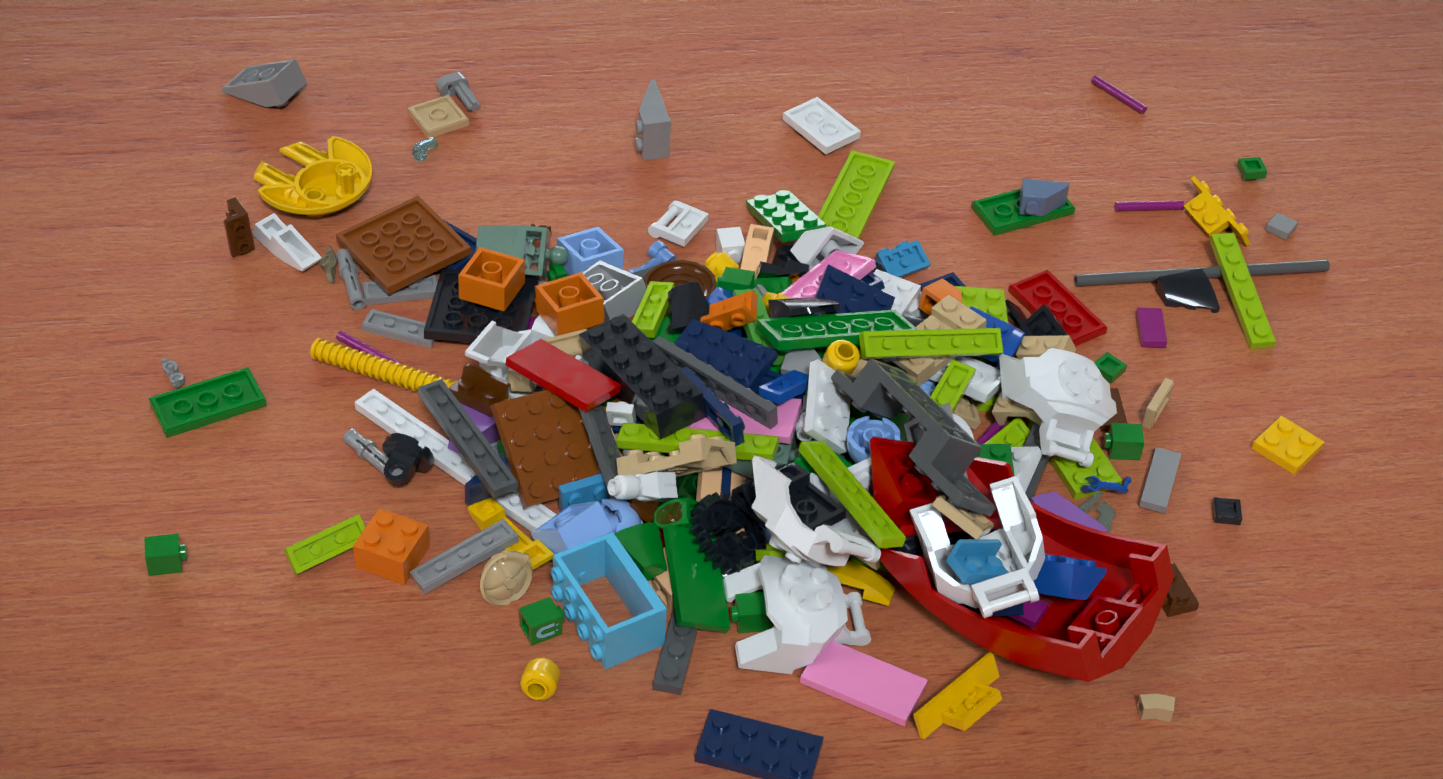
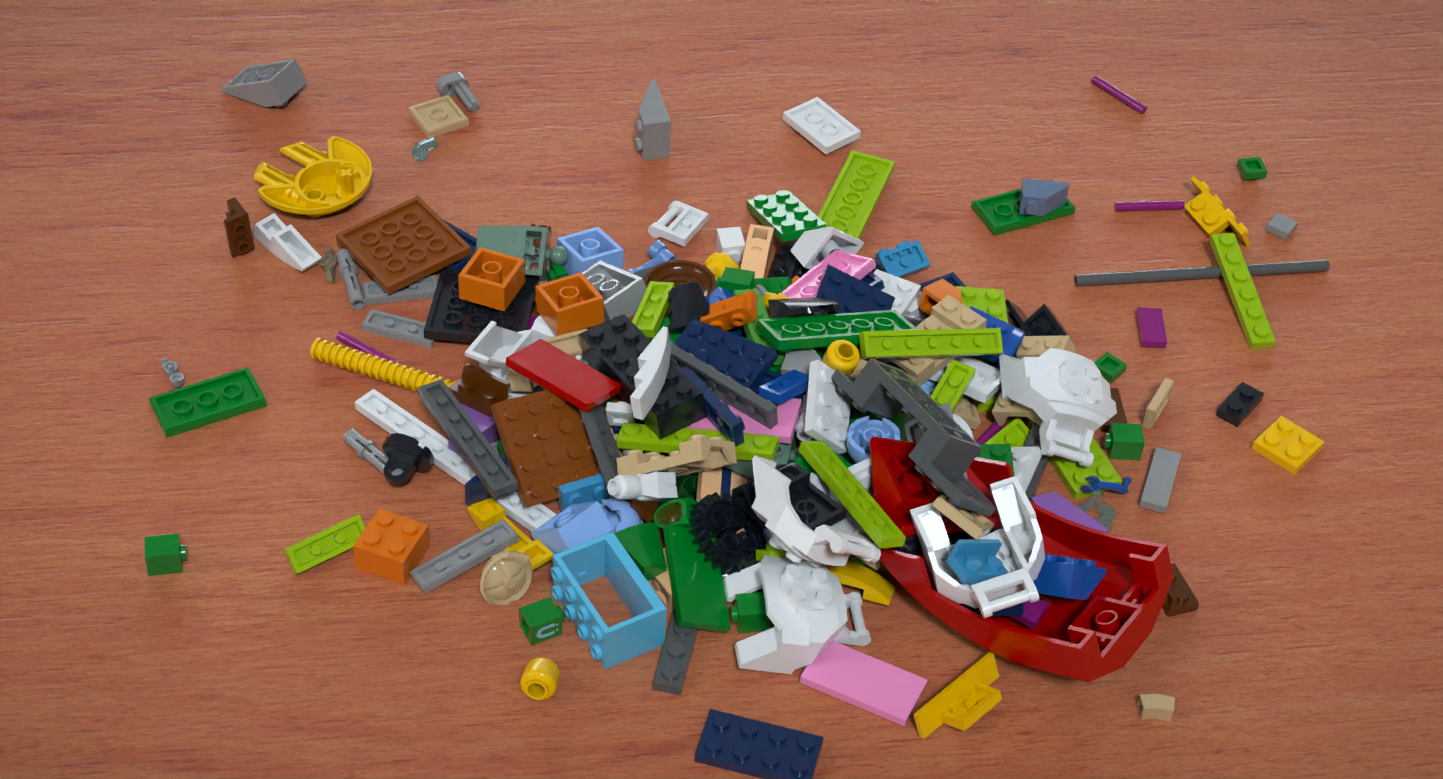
black slope [755,259,810,278] -> none
red tile [1008,270,1107,347] -> none
black slope [1155,268,1220,313] -> none
black tile [1212,497,1242,525] -> none
none -> white slope [630,326,671,420]
none -> black plate [1215,382,1264,428]

